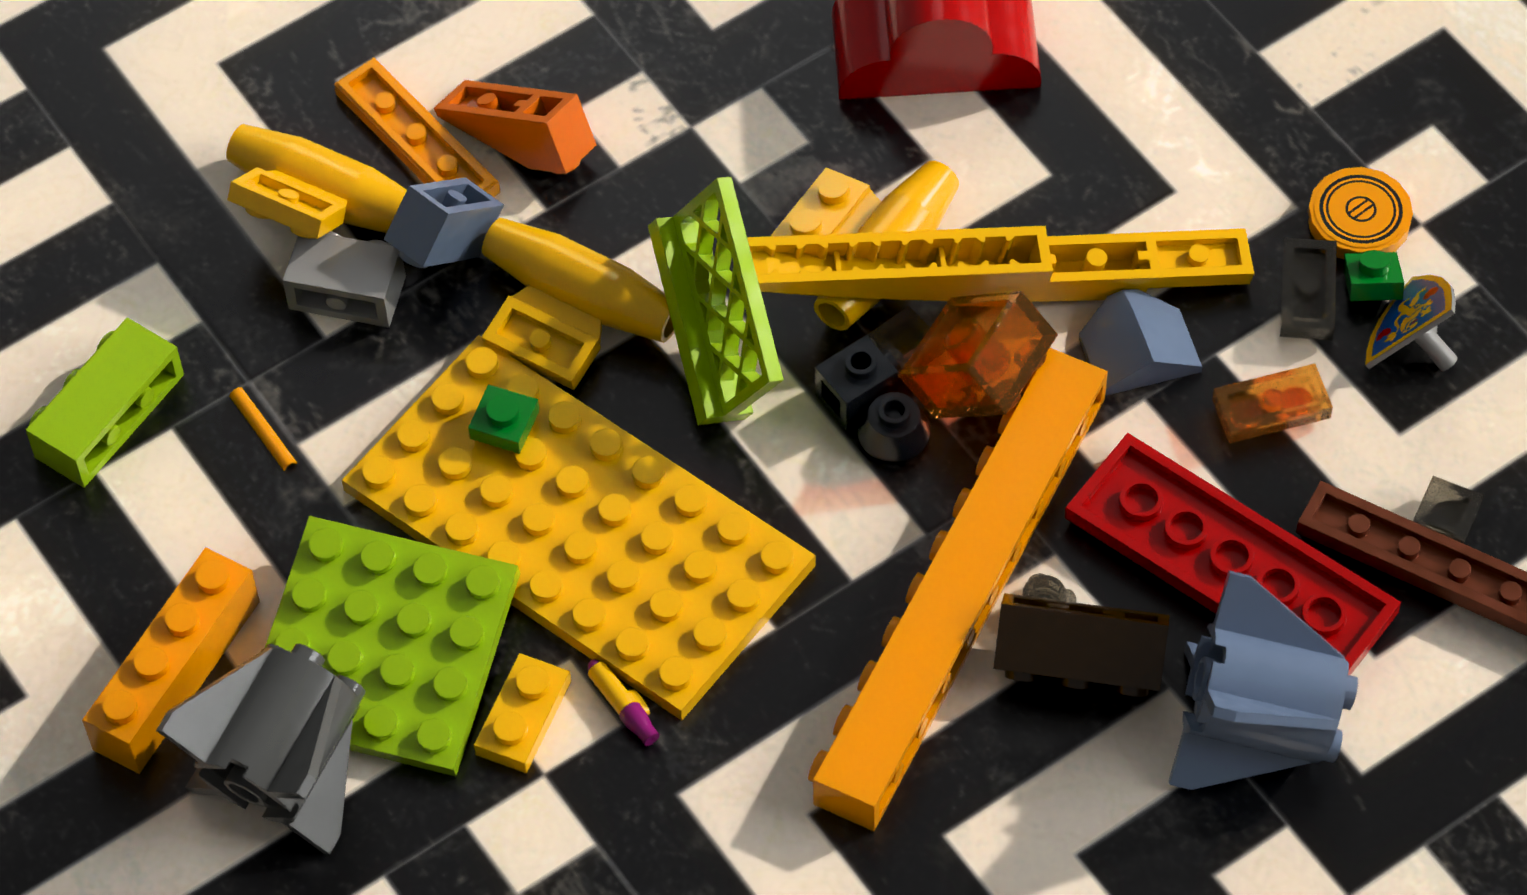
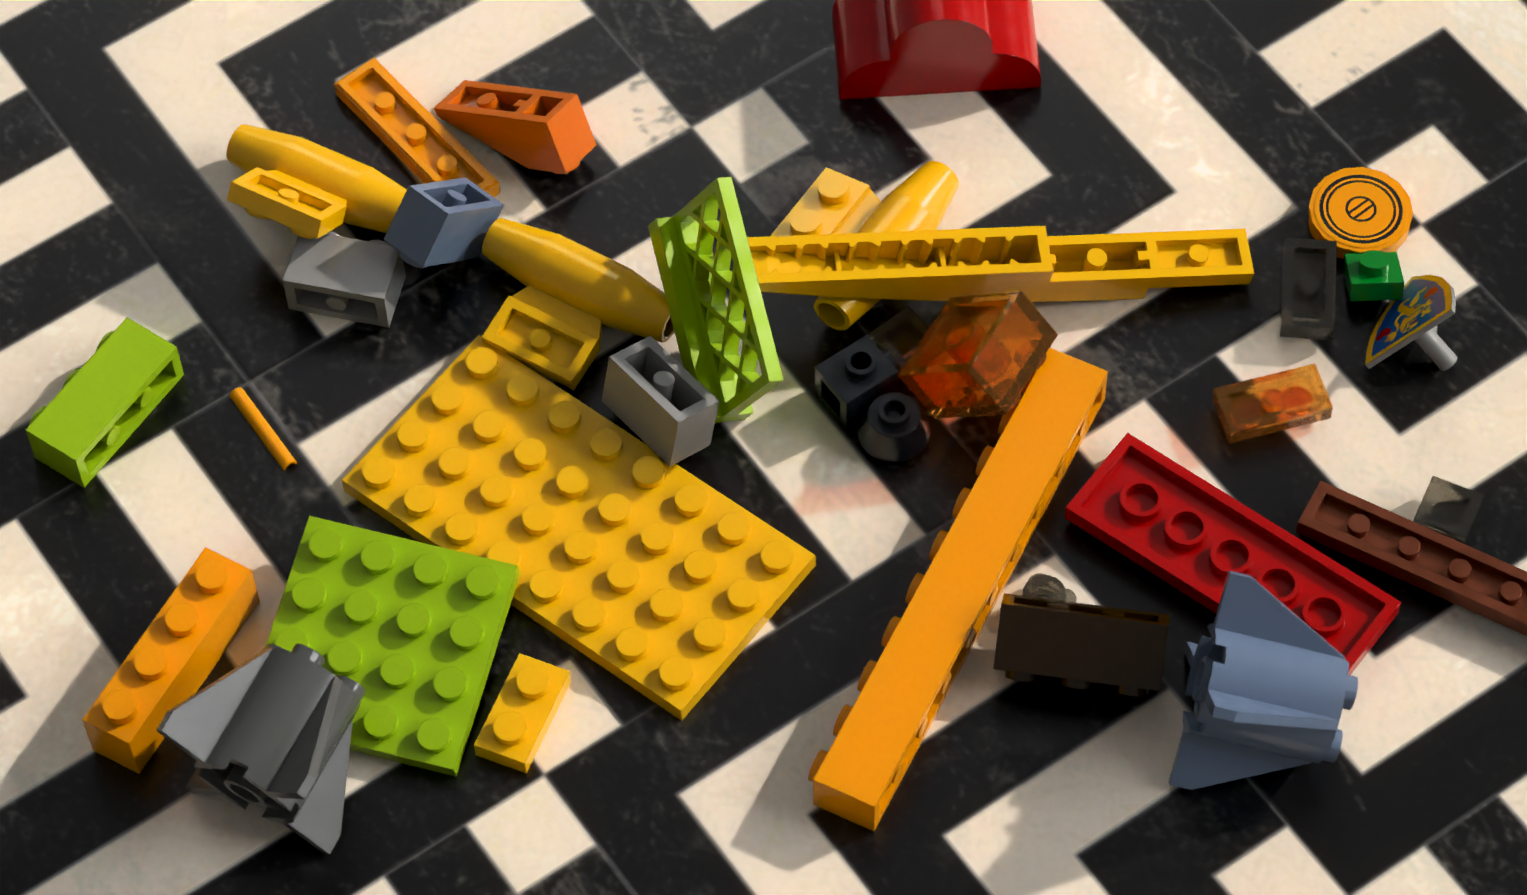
green plate [468,384,540,454] -> none
piece [588,659,660,746] -> none
sand blue slope [1079,289,1202,396] -> none
none -> light grey brick [601,336,719,466]

